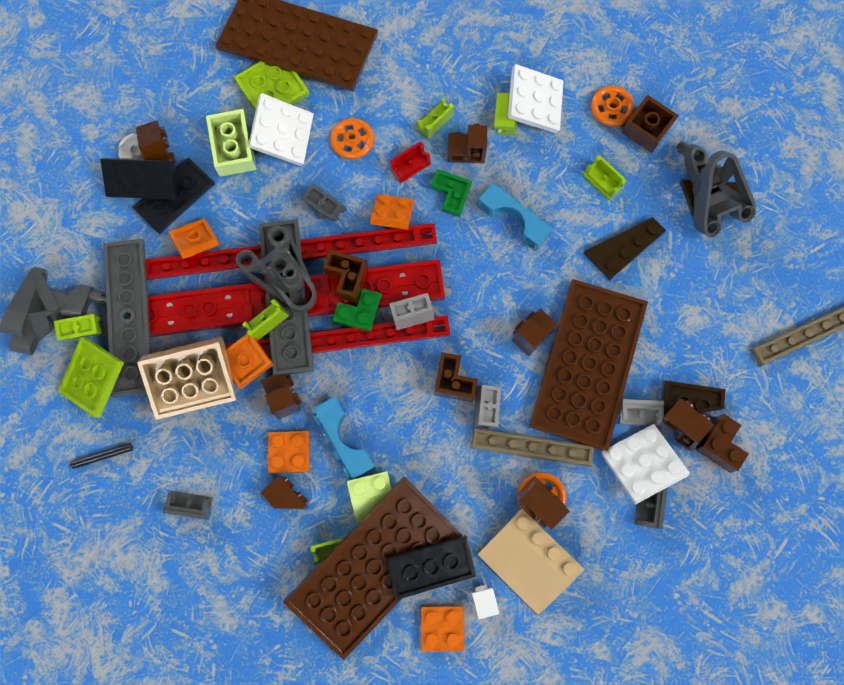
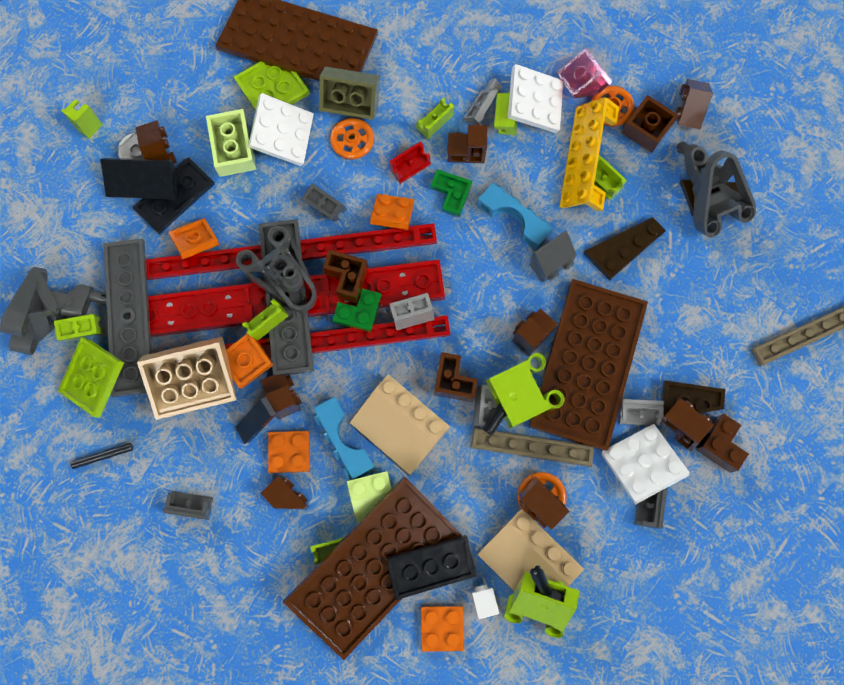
none -> lime hinge [61,100,103,139]
none -> black tile [235,397,277,444]
none -> olive brick [319,66,380,120]
none -> tan slope [350,374,450,475]
none -> light grey hinge [463,79,502,124]
none -> lime piece [483,353,564,435]
none -> lime piece [504,565,580,638]
none -> dark grey slope [529,230,577,282]
none -> clear pink slope [557,48,612,98]
none -> yellow bracket [559,97,619,211]
none -> brick [676,79,713,130]

